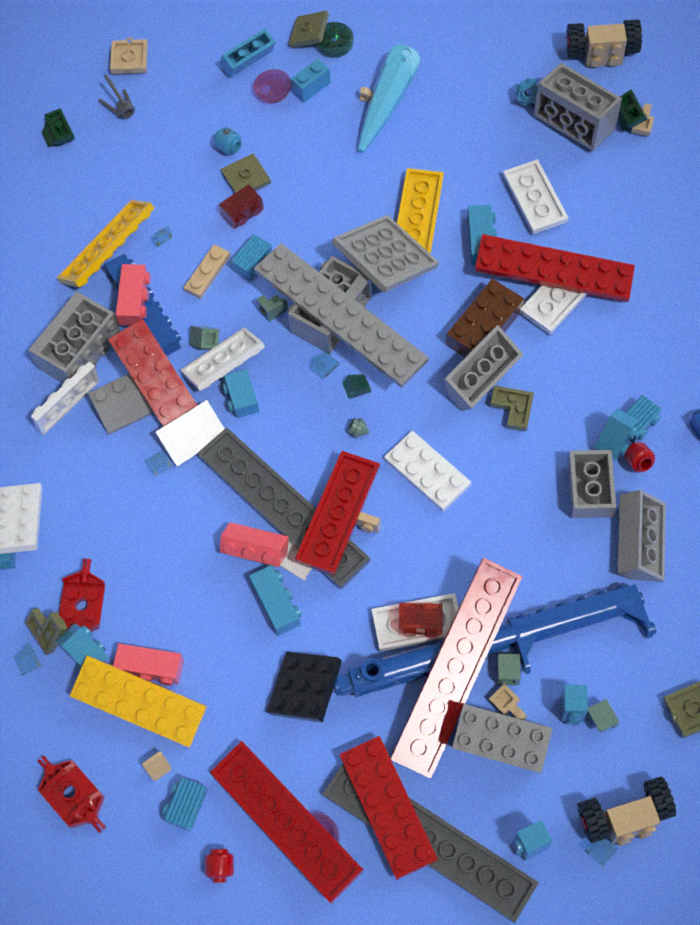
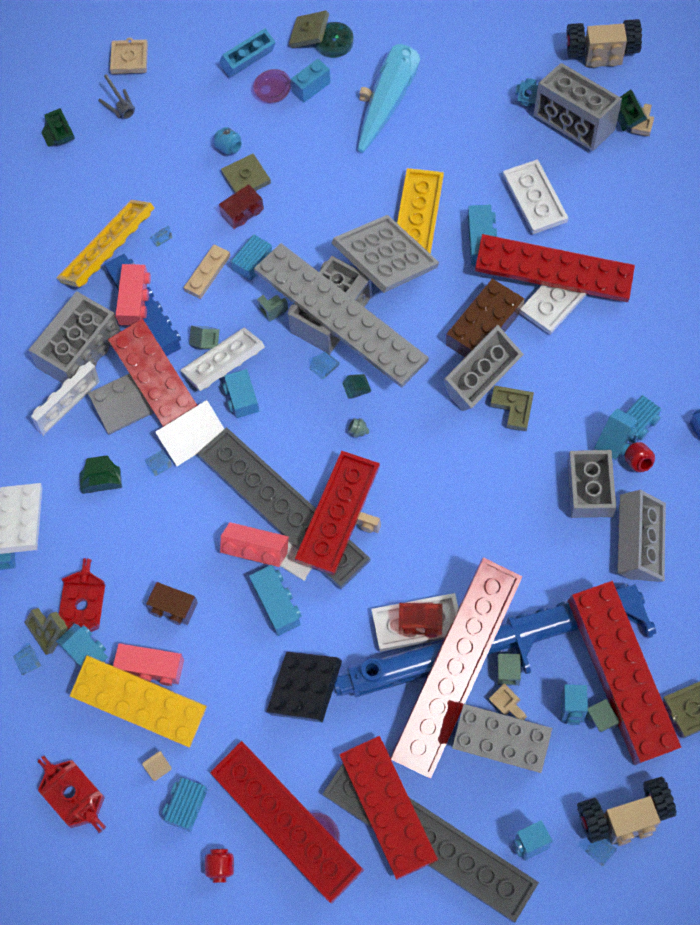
white plate [384,431,472,512] -> none
none -> dark green slope [80,455,123,494]
none -> reddish brown brick [146,582,198,625]
none -> red brick [567,581,682,765]

